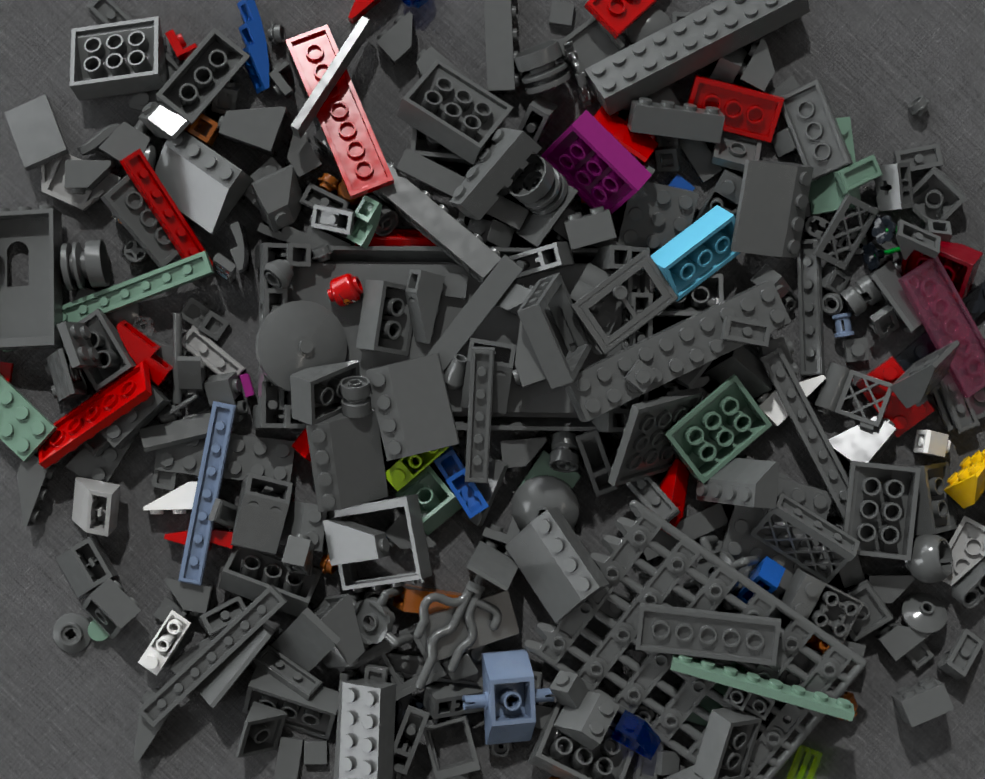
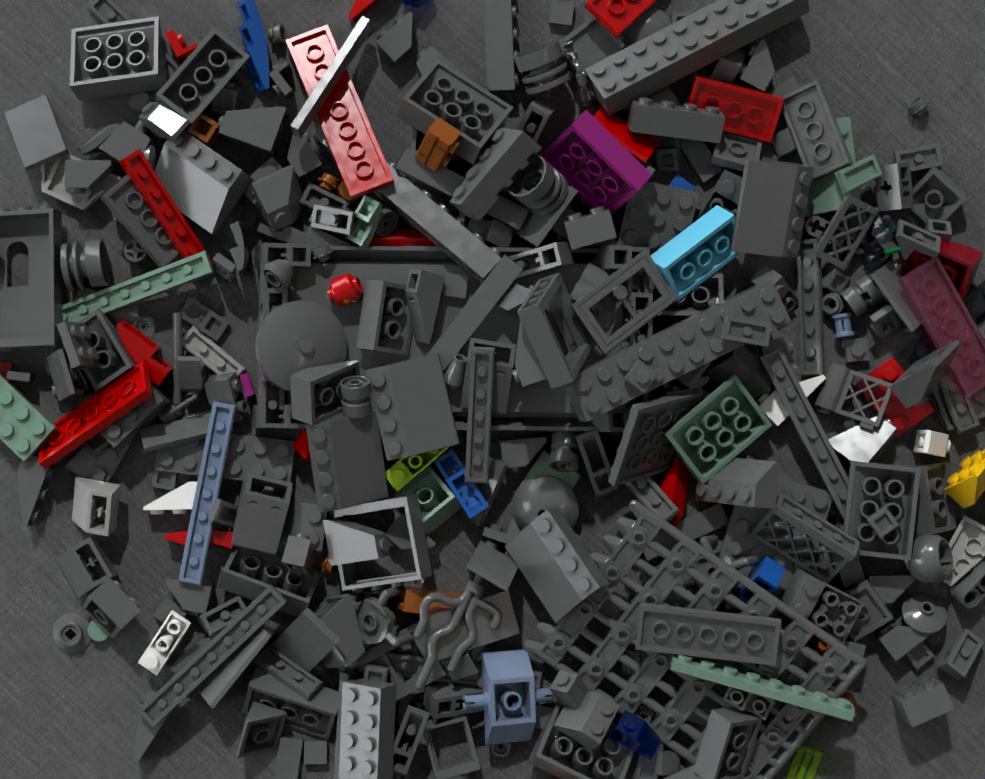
none -> dark grey tile [7,371,36,383]
none -> dark orange brick [415,118,460,172]
none -> dark grey tile [866,506,899,539]

